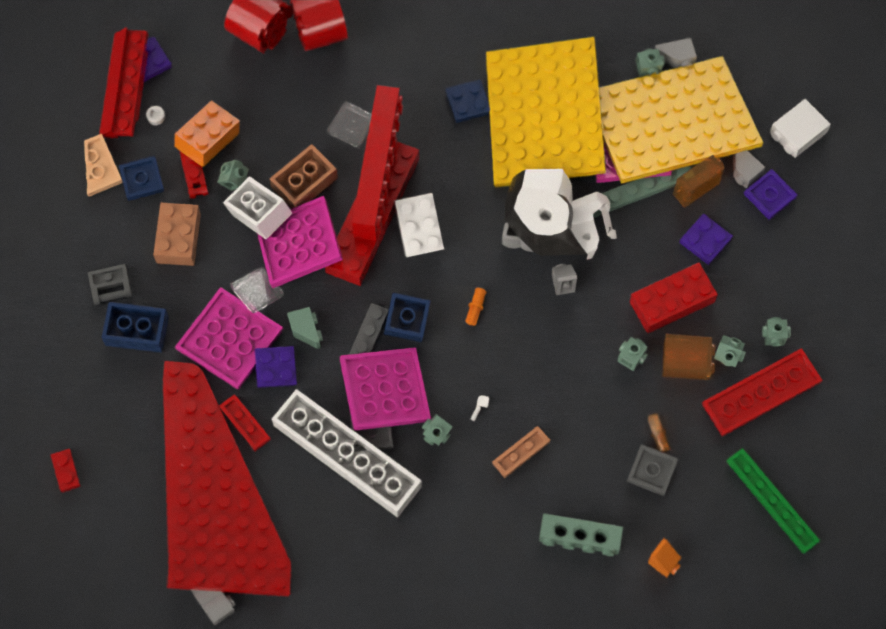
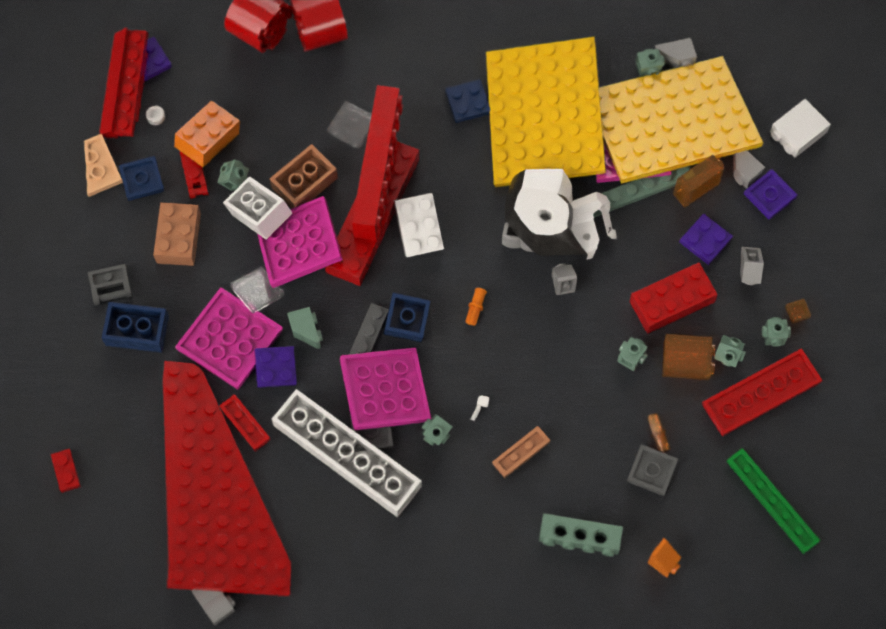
none -> light grey slope [740,247,764,285]
none -> clear orange plate [785,298,811,324]

